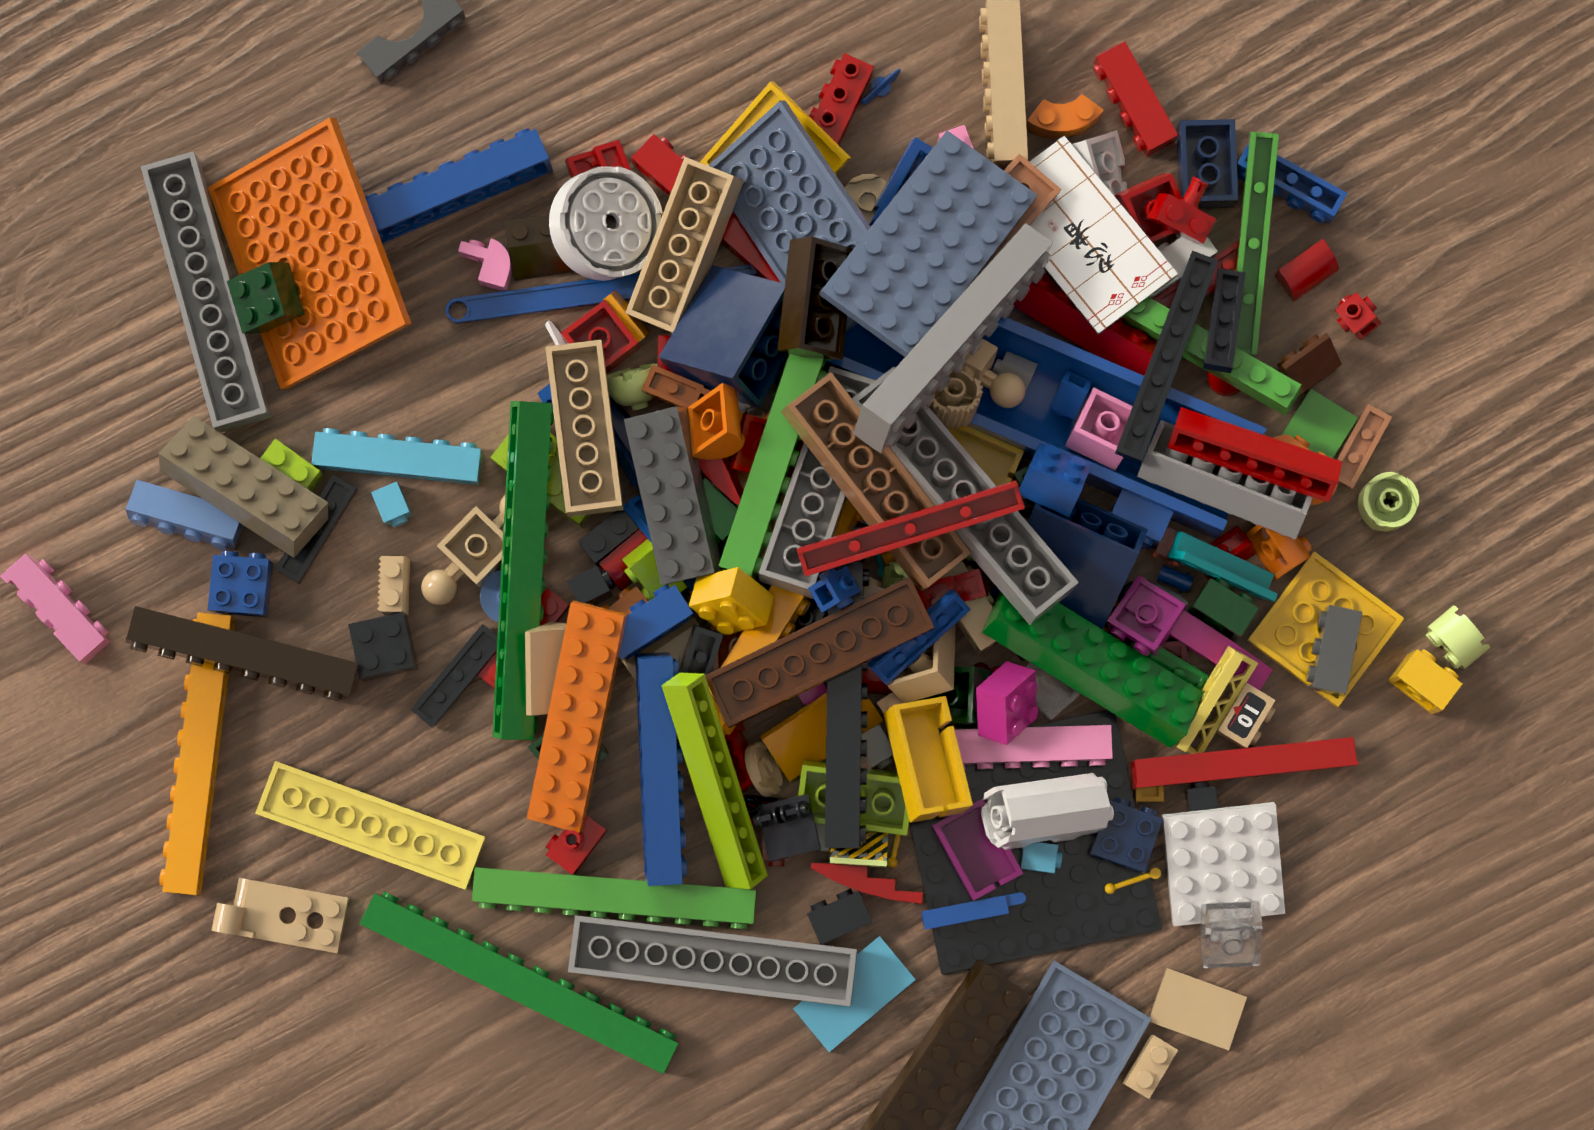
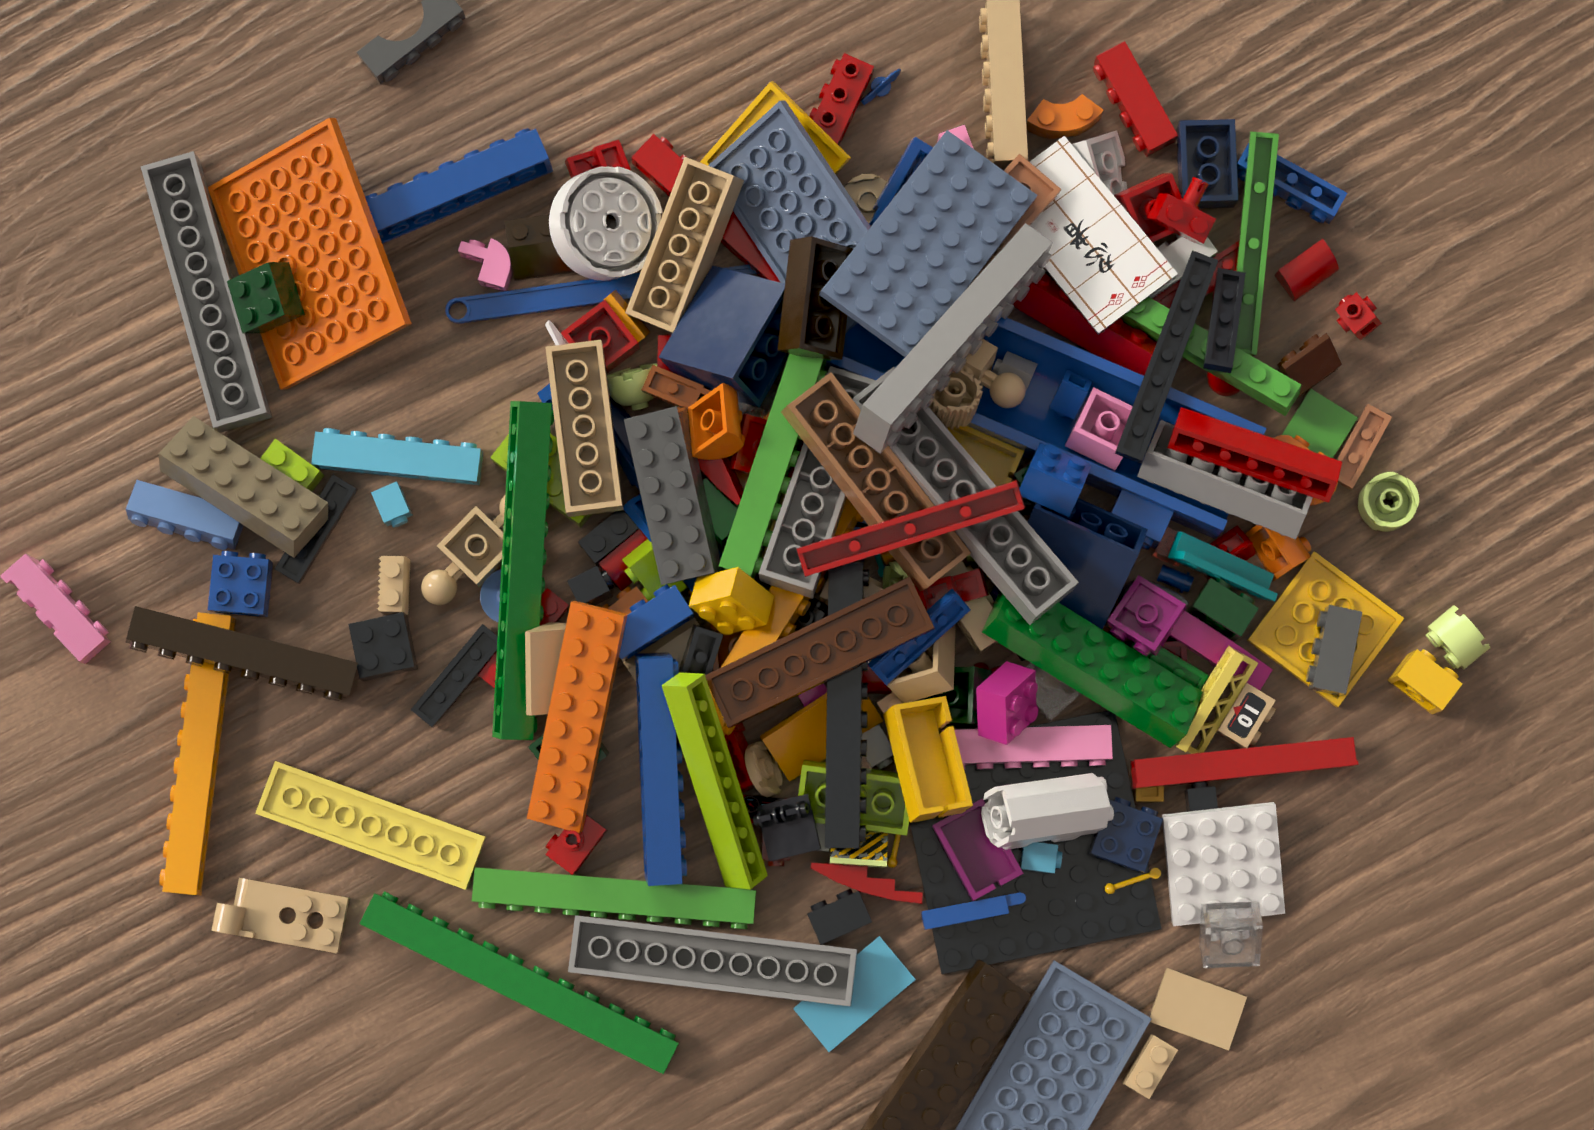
blue brick [808,567,861,613] -> none

